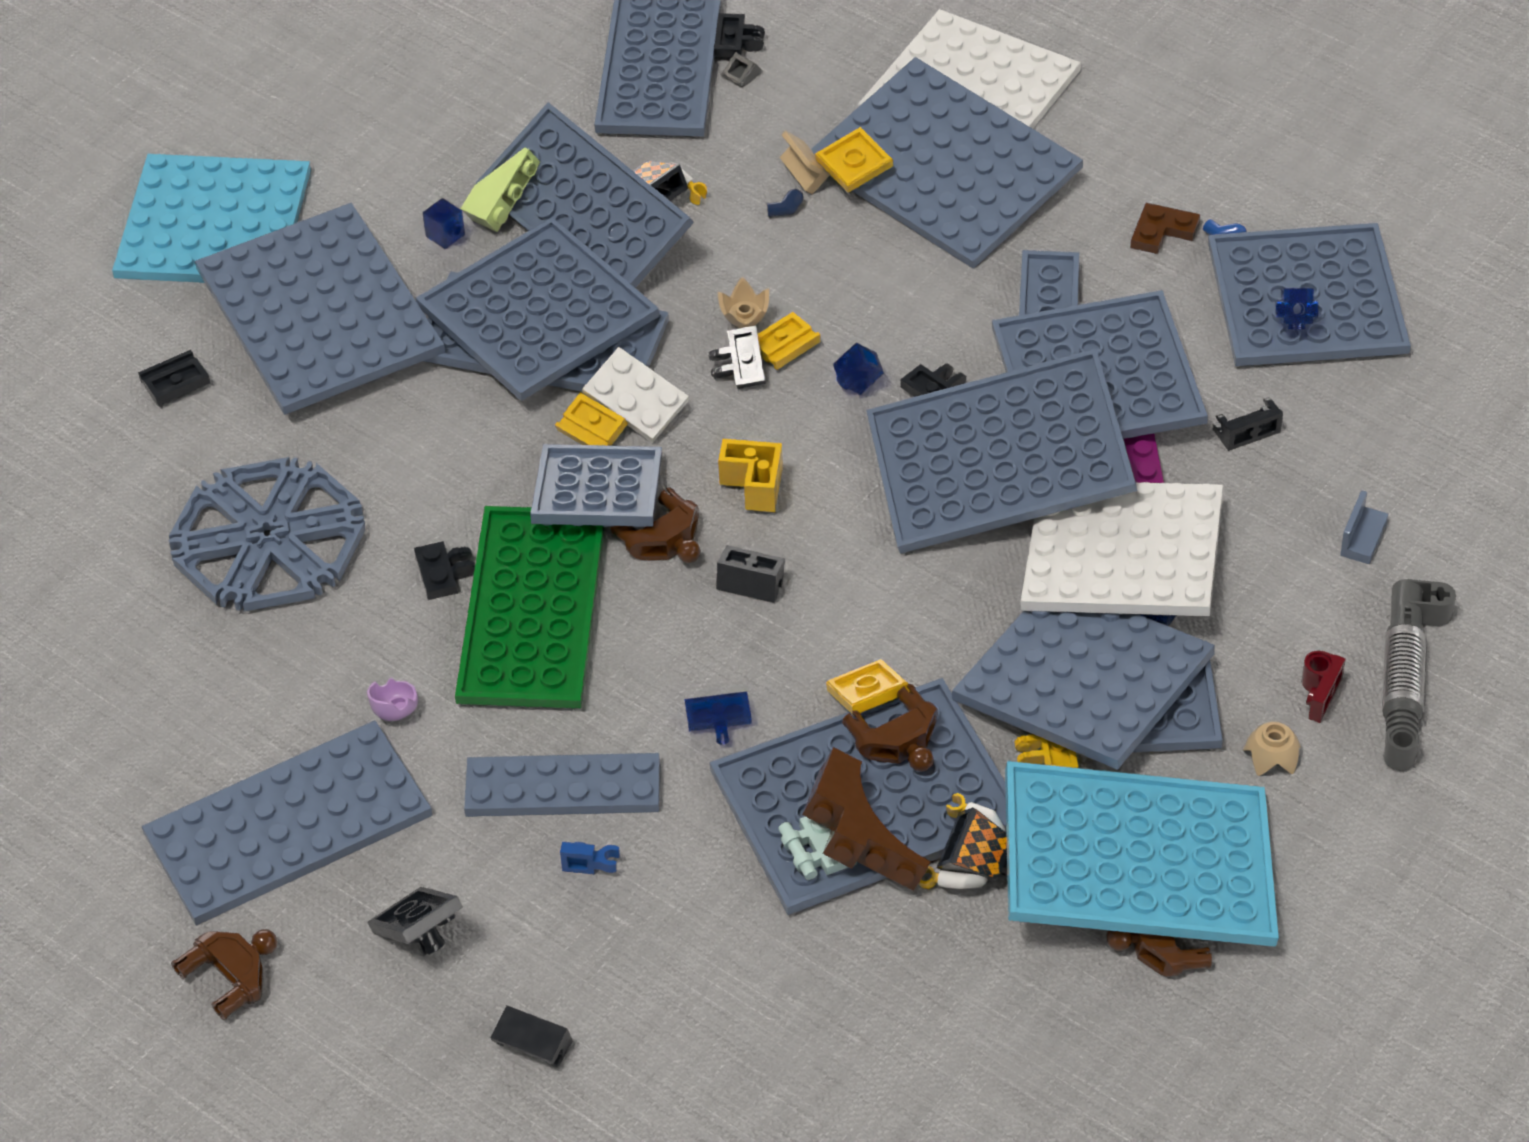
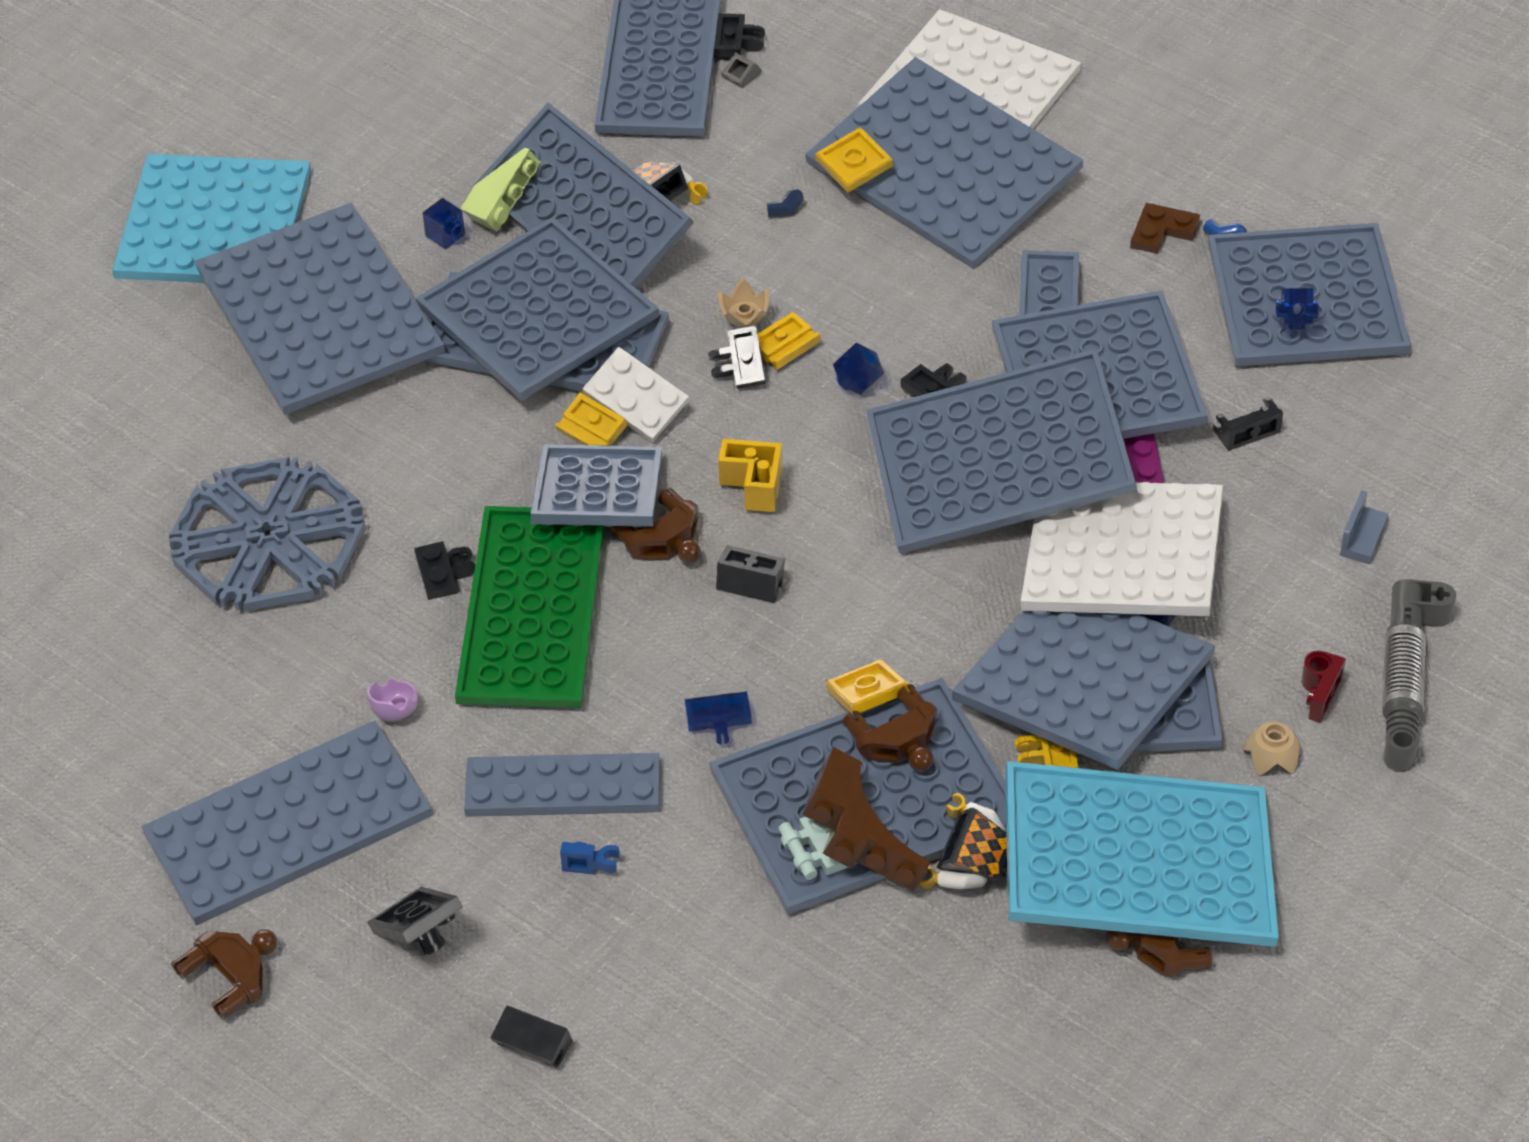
black plate [138,350,210,406] -> none
tan panel [780,131,830,194] -> none

